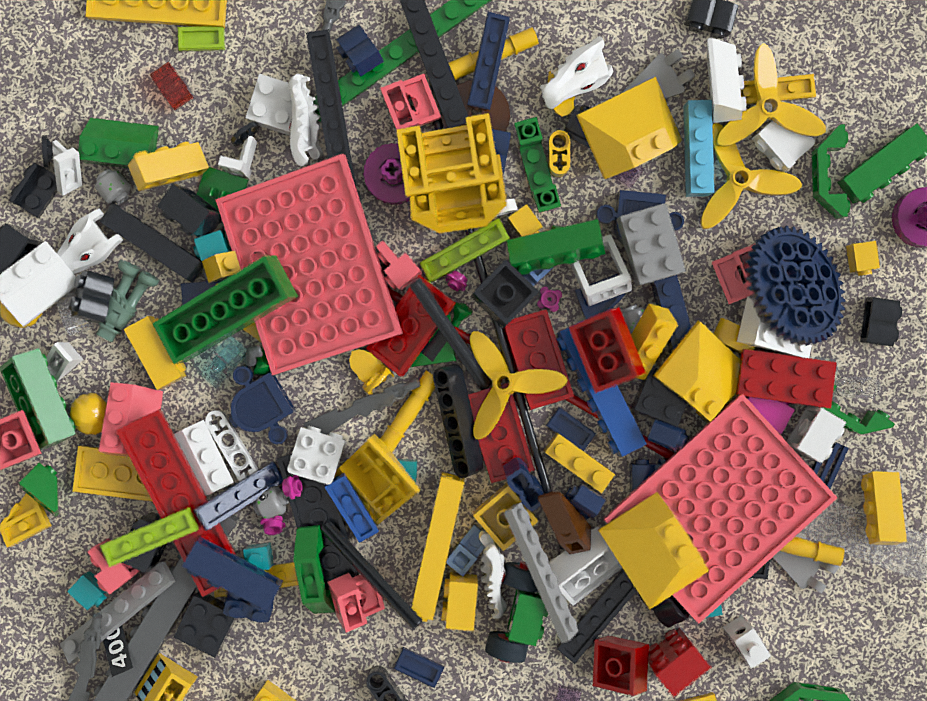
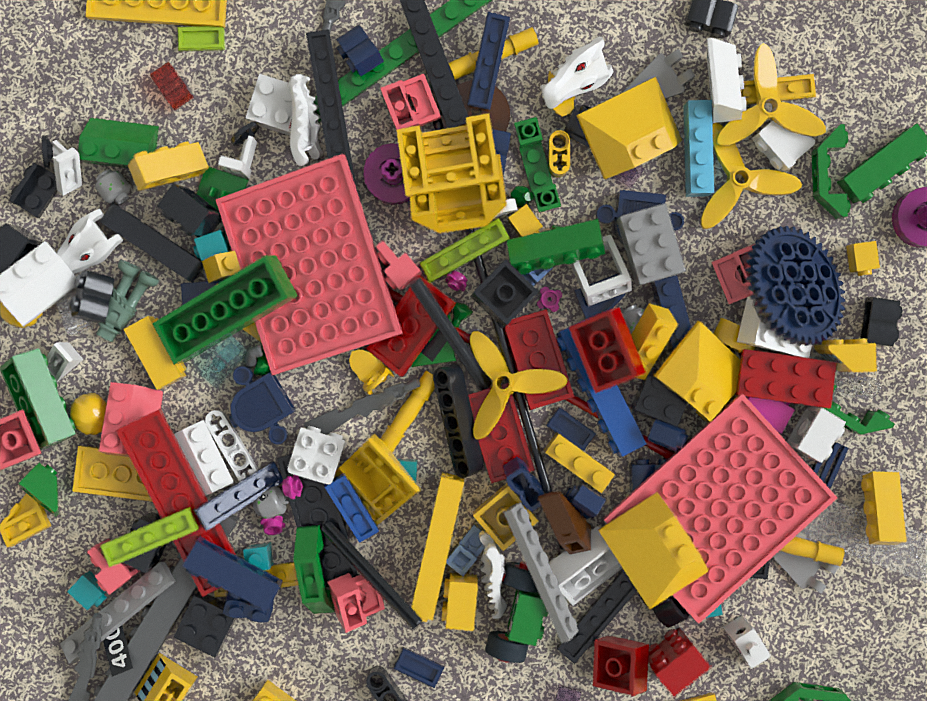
none -> green rock [511,186,533,207]
none -> yellow slope [814,339,877,372]

